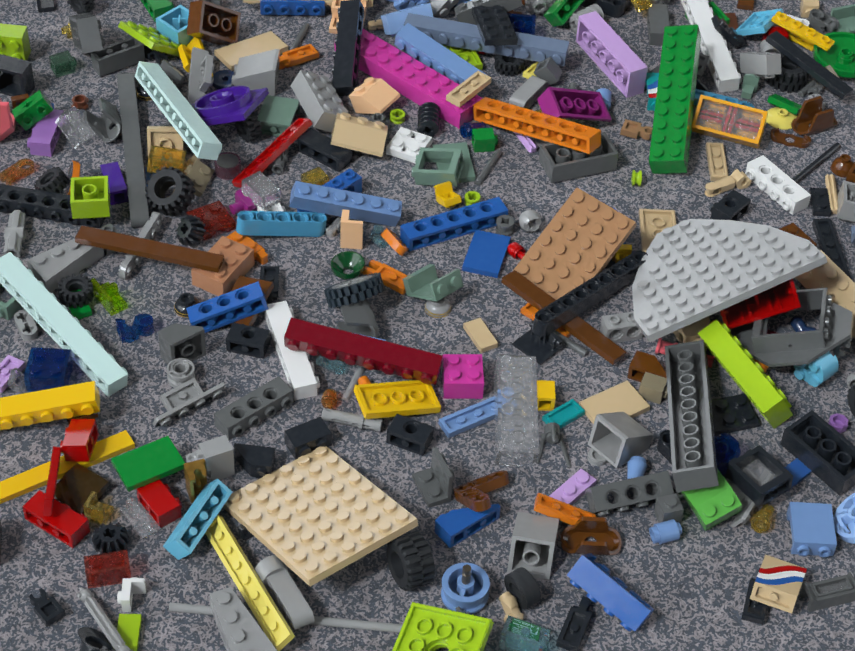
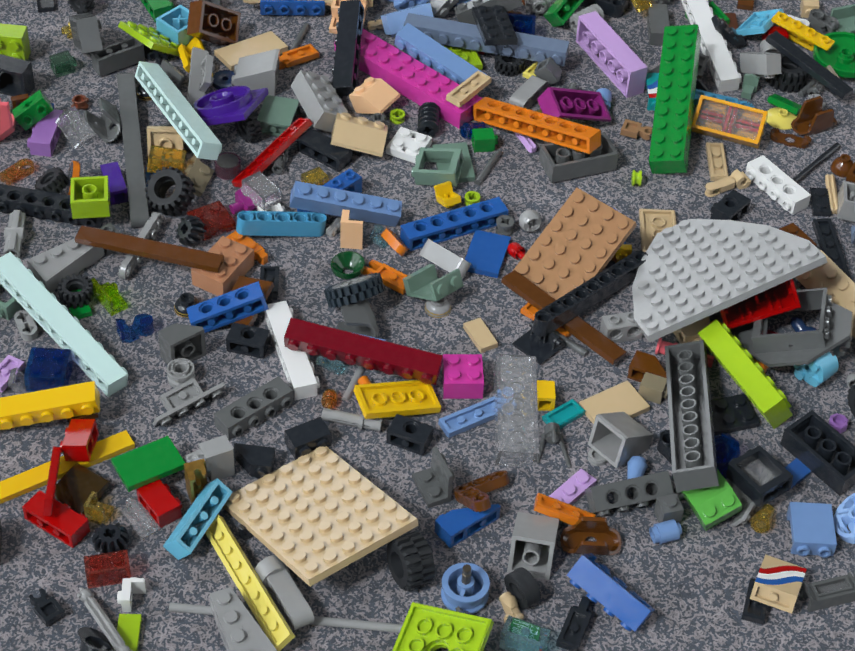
none -> beam [419,239,471,280]

